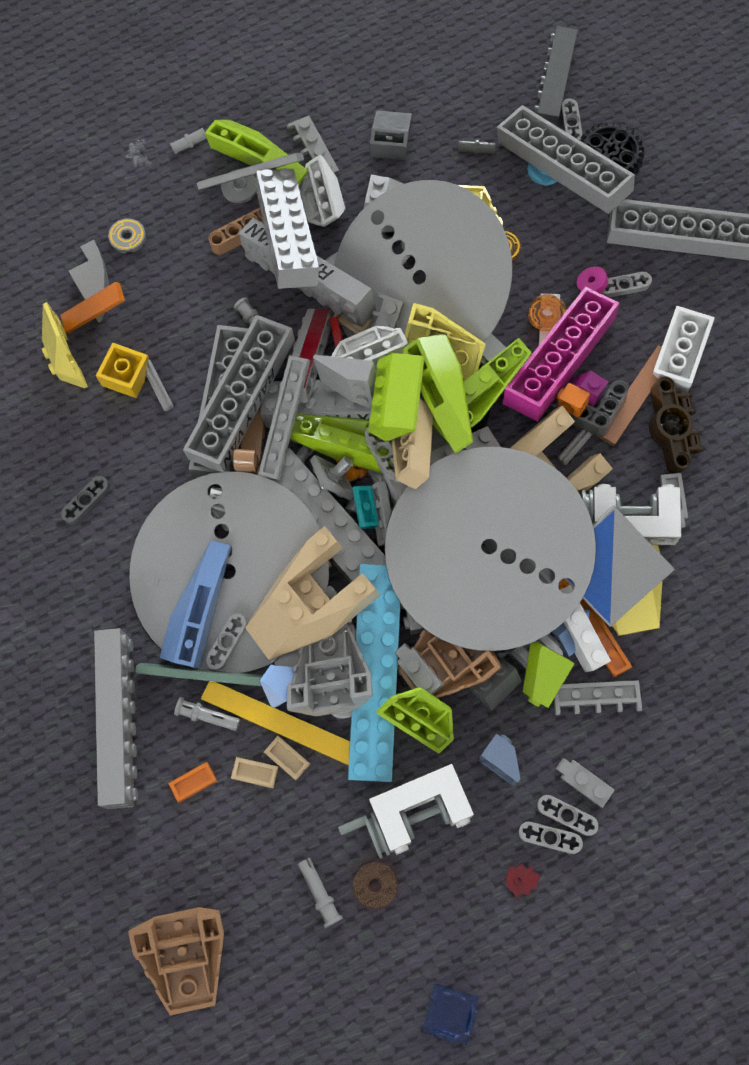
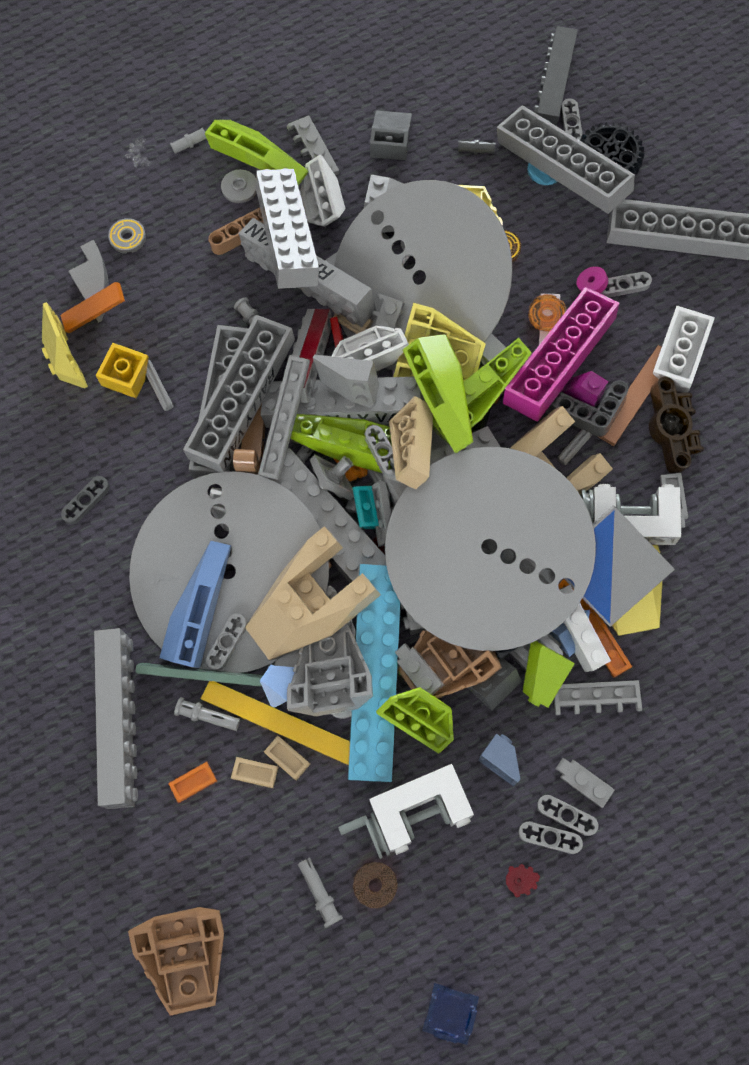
light grey tile [197,153,304,190] -> none
lime slope [368,353,424,441] -> none
orange brick [557,383,590,418] -> none

